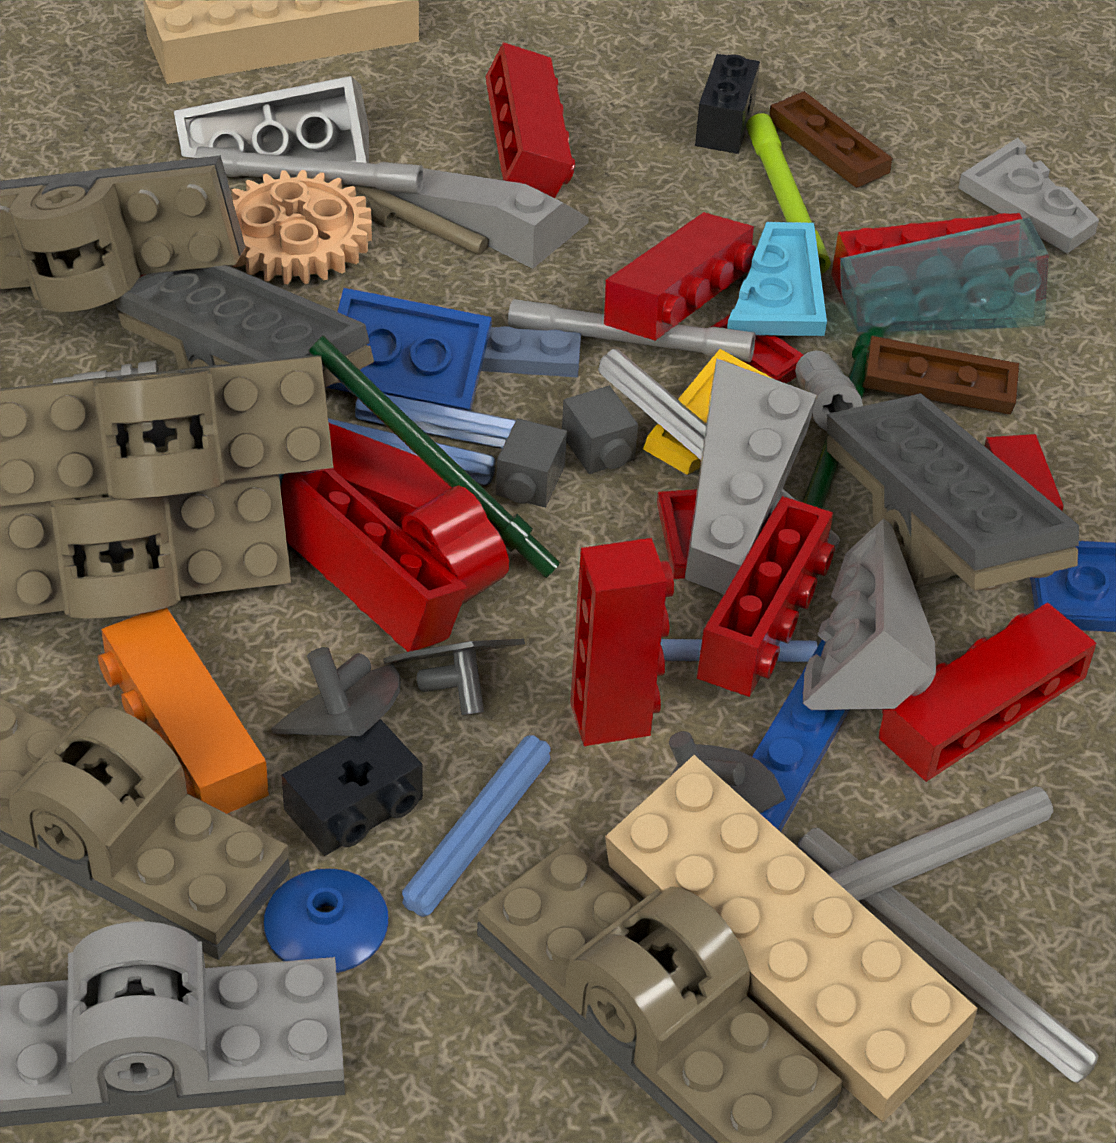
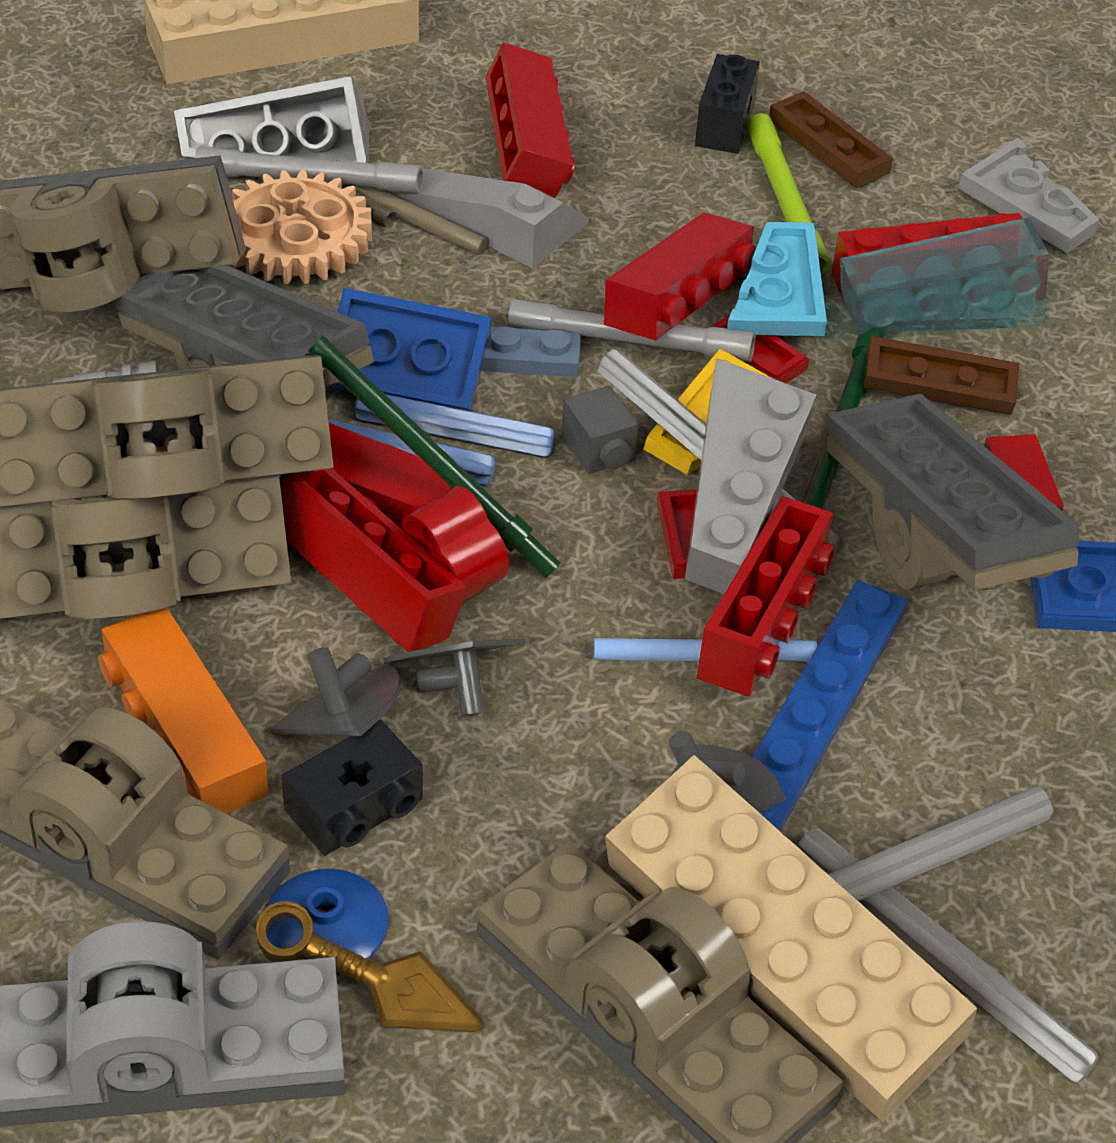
medium blue axle [402,735,551,917] -> none
dark grey brick [496,418,567,508] -> none
red brick [570,538,674,746] -> none
light grey axle [795,351,863,431] -> none
light grey wedge [803,518,936,710] -> none
red brick [878,602,1097,782] -> none
none -> pearl gold piece [256,901,483,1032]

